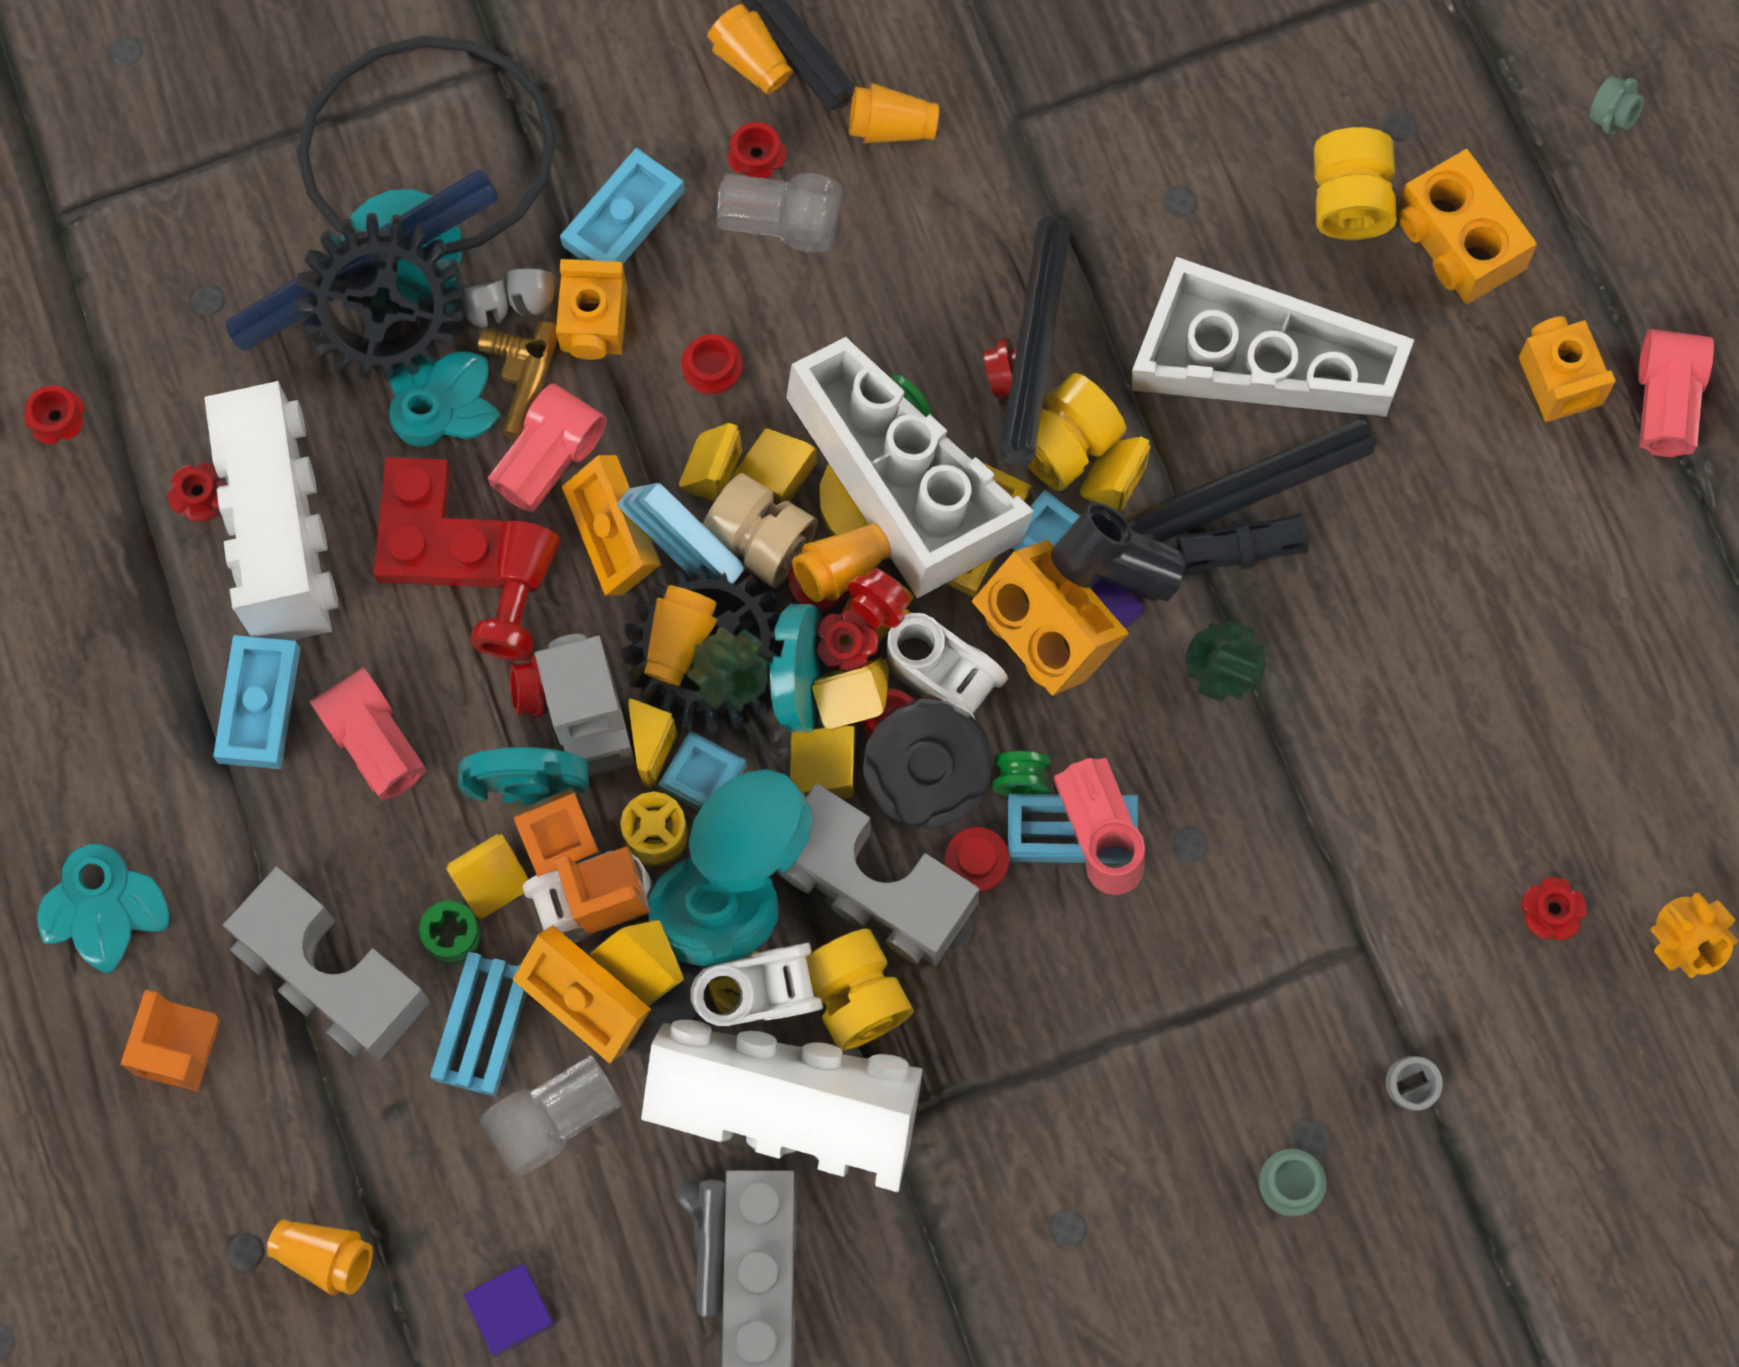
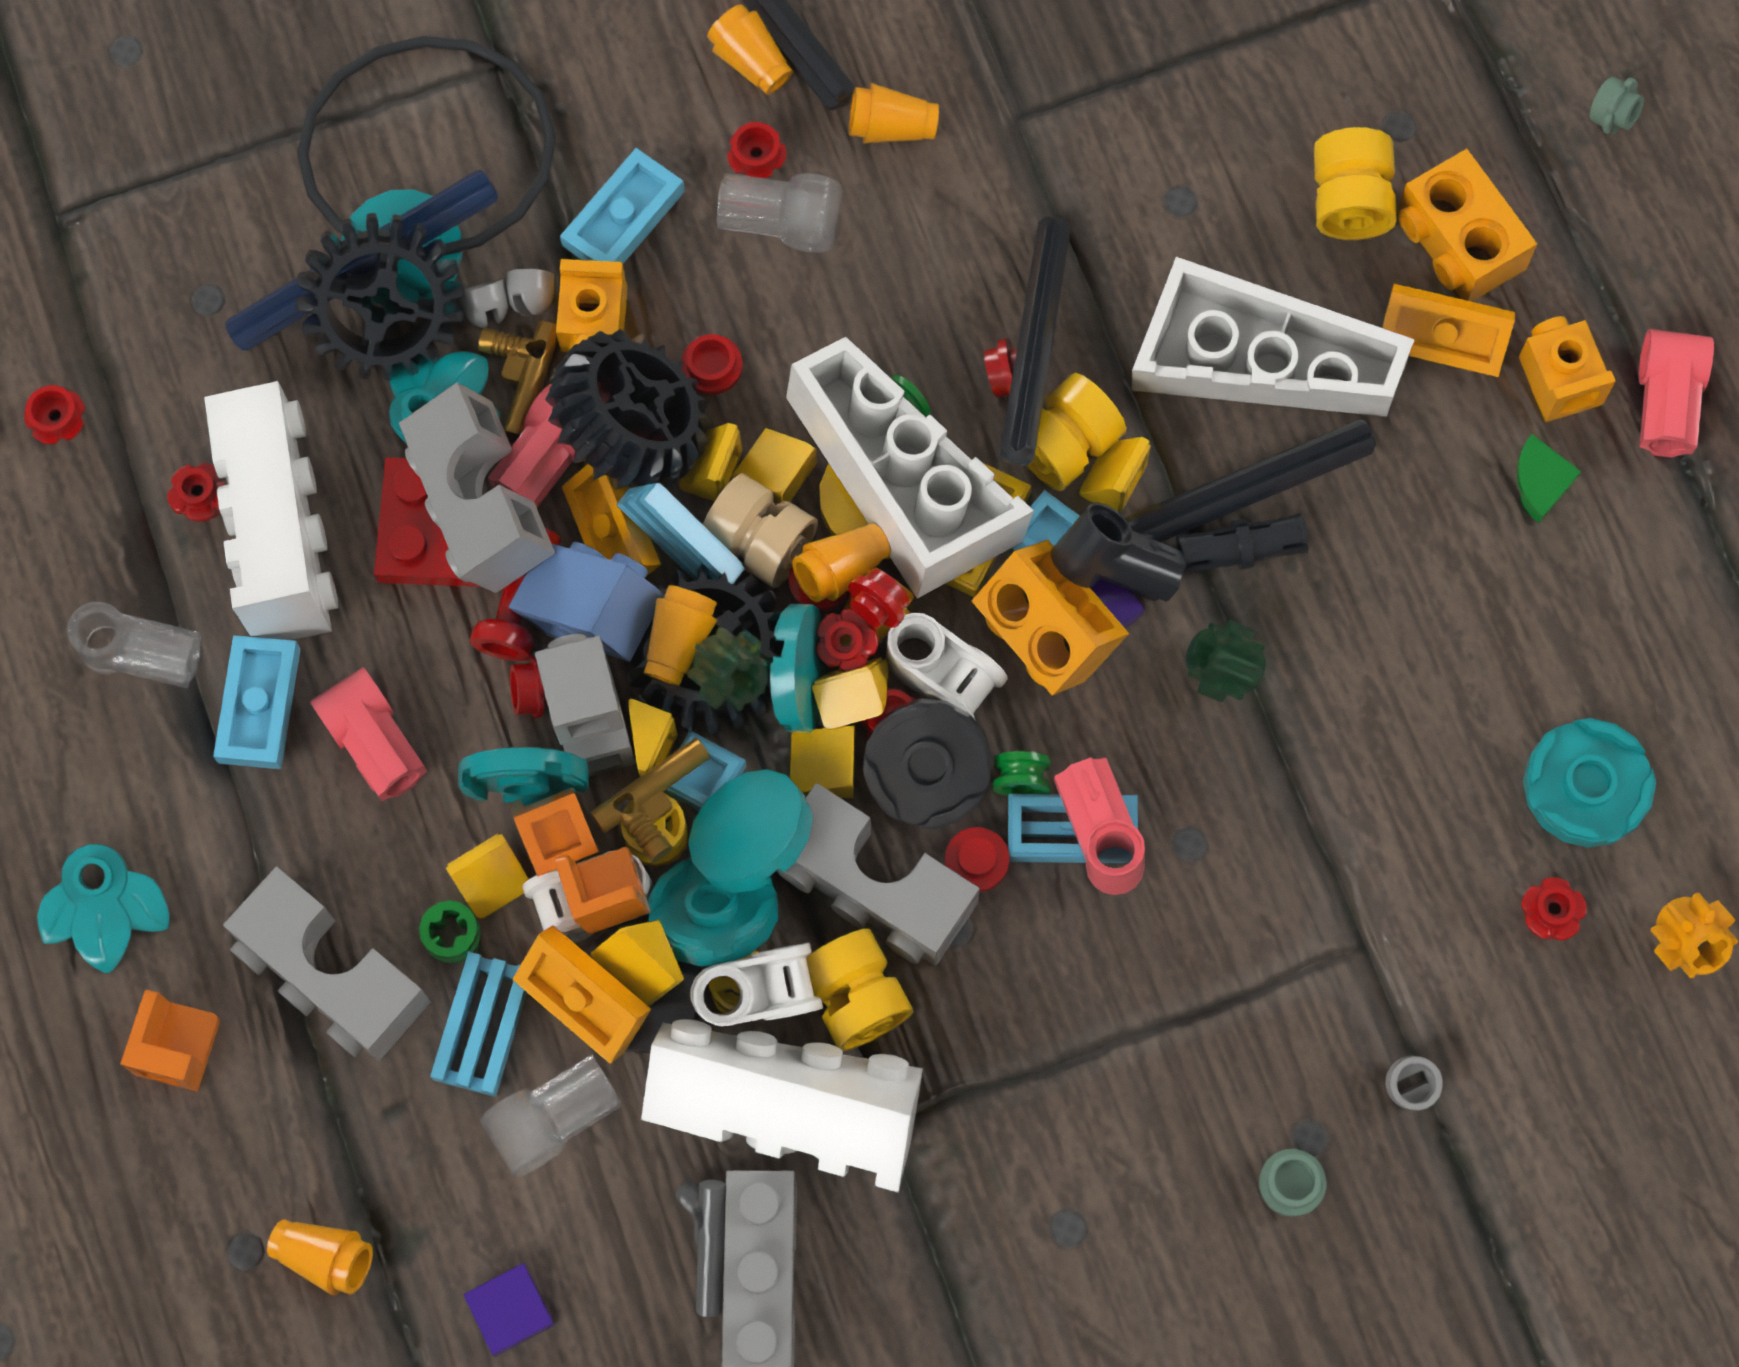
none -> clear piece [67,602,203,689]
none -> light grey arch [399,382,555,593]
none -> medium blue brick [508,542,665,662]
none -> black gear [545,329,712,490]
none -> pearl gold hose [590,737,711,863]
none -> light orange plate [1382,283,1515,377]
none -> green tile [1516,434,1581,523]
none -> teal tile [1523,718,1656,848]

